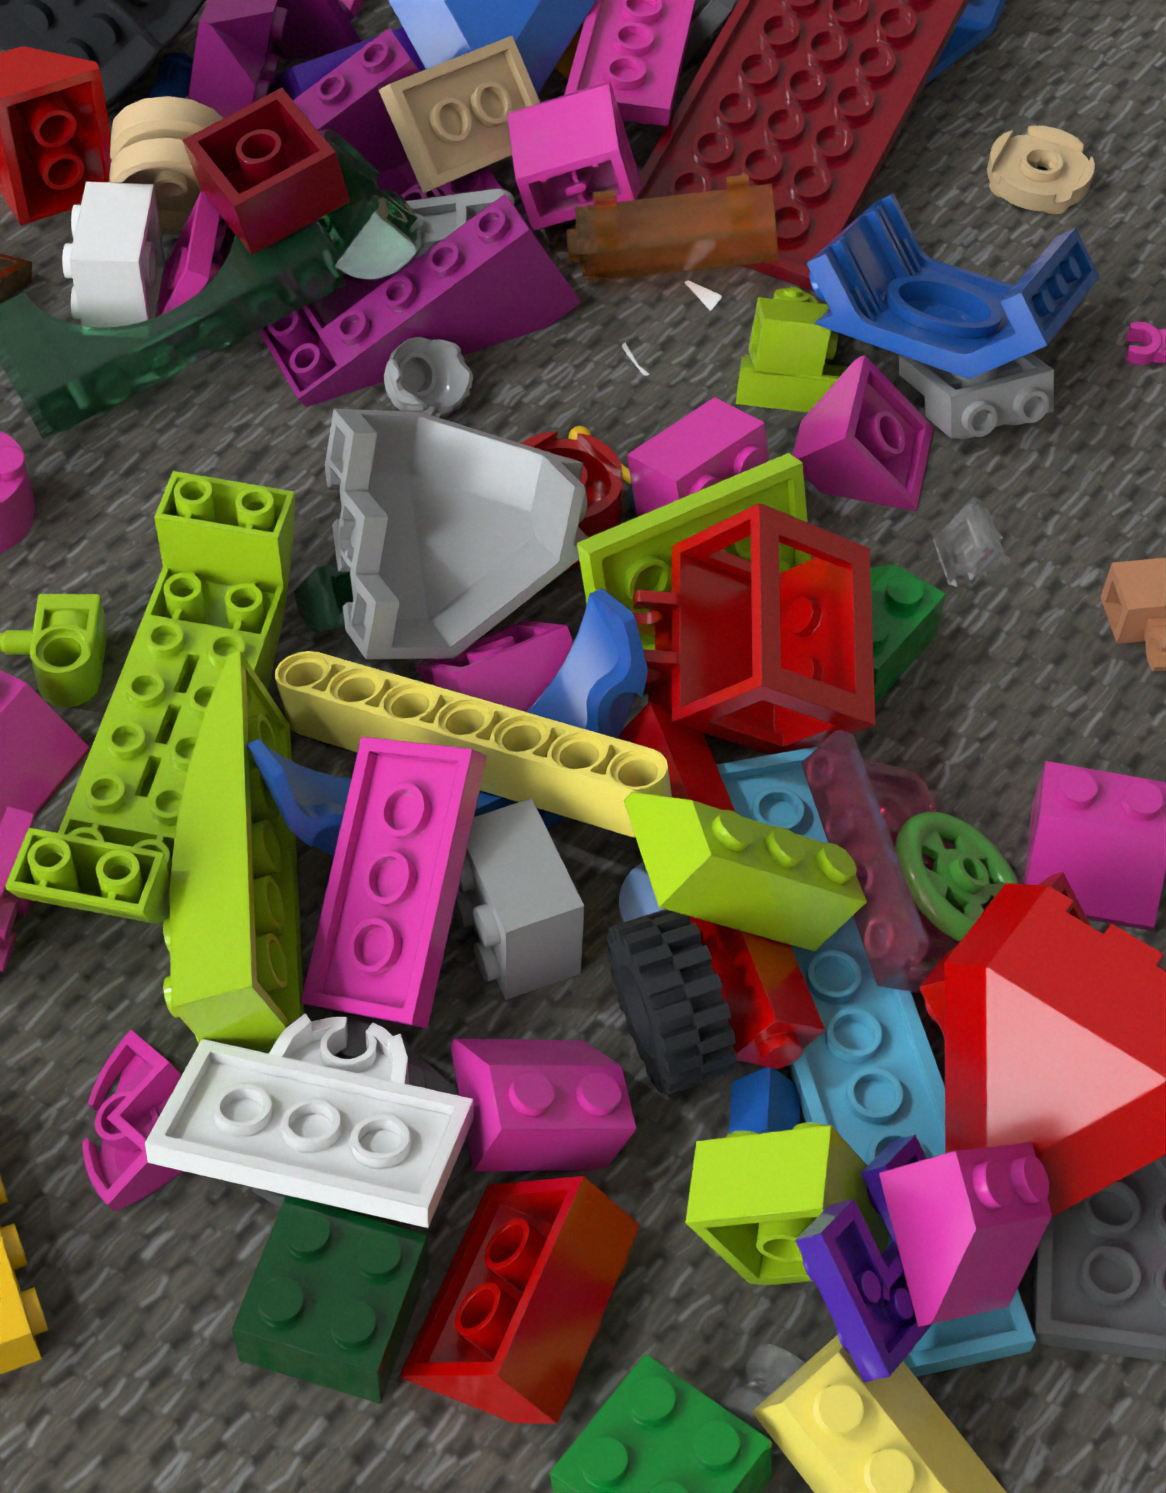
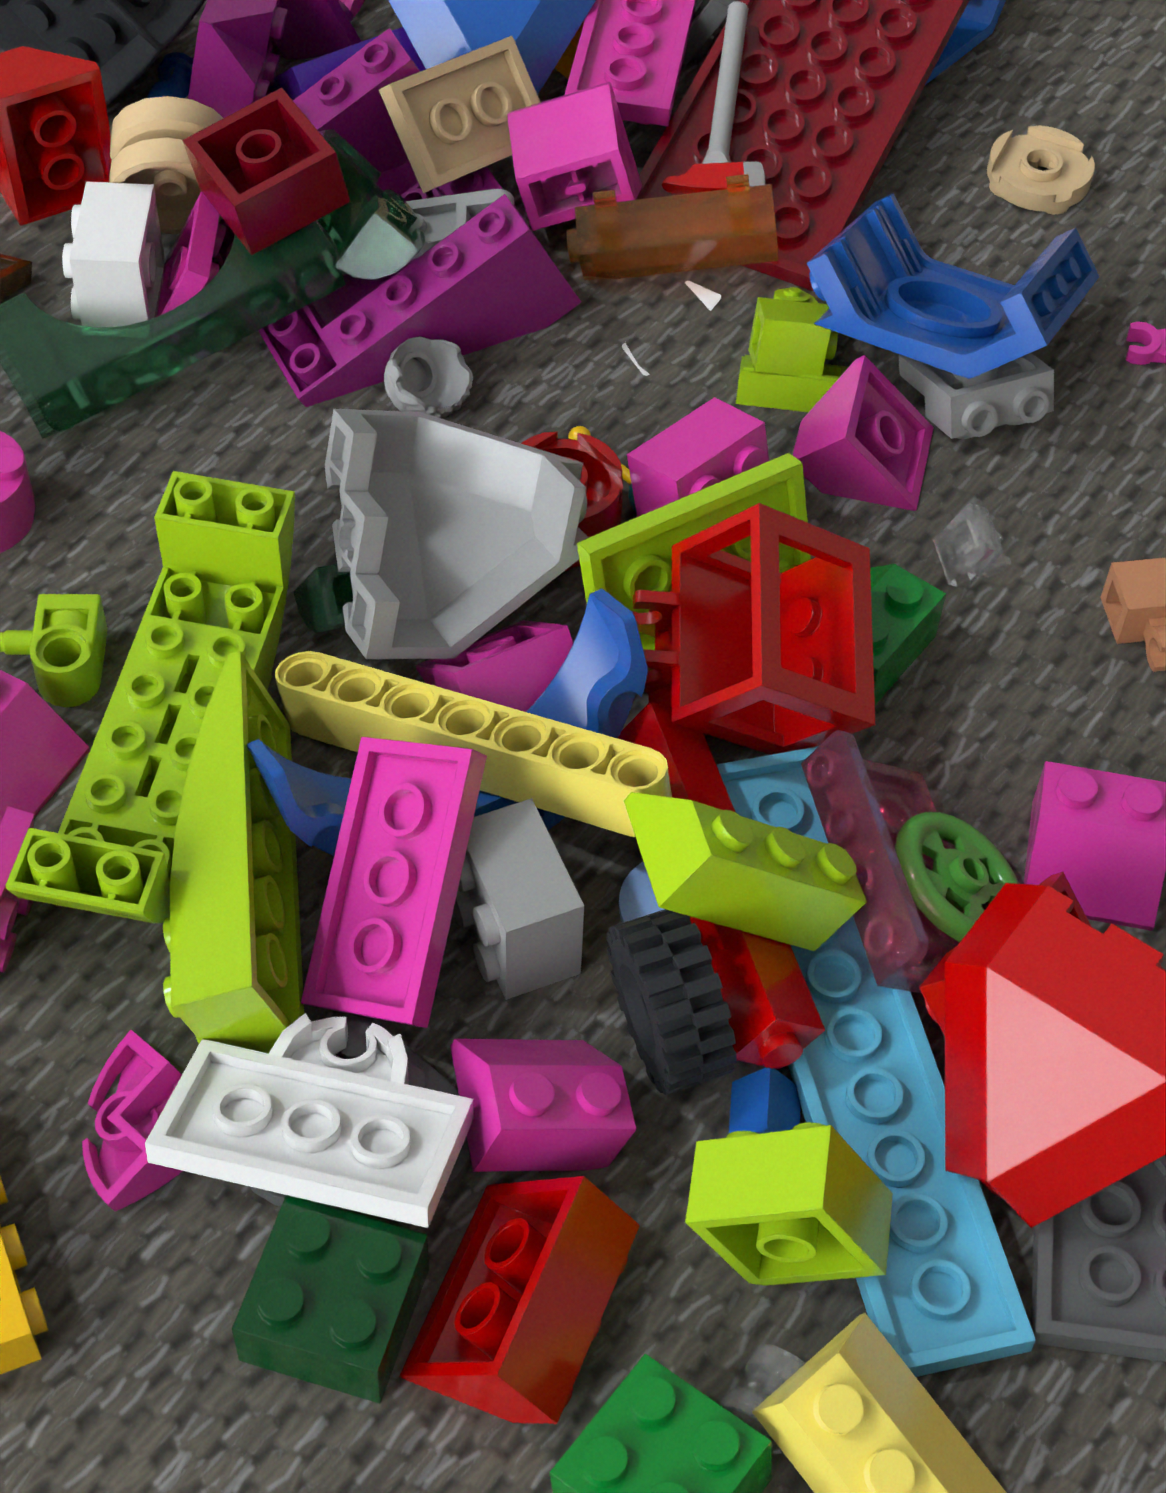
dark purple plate [795,1135,933,1382] -> none
dark pink slope [879,1142,1052,1327] -> none
none -> light grey piece [662,1,765,200]

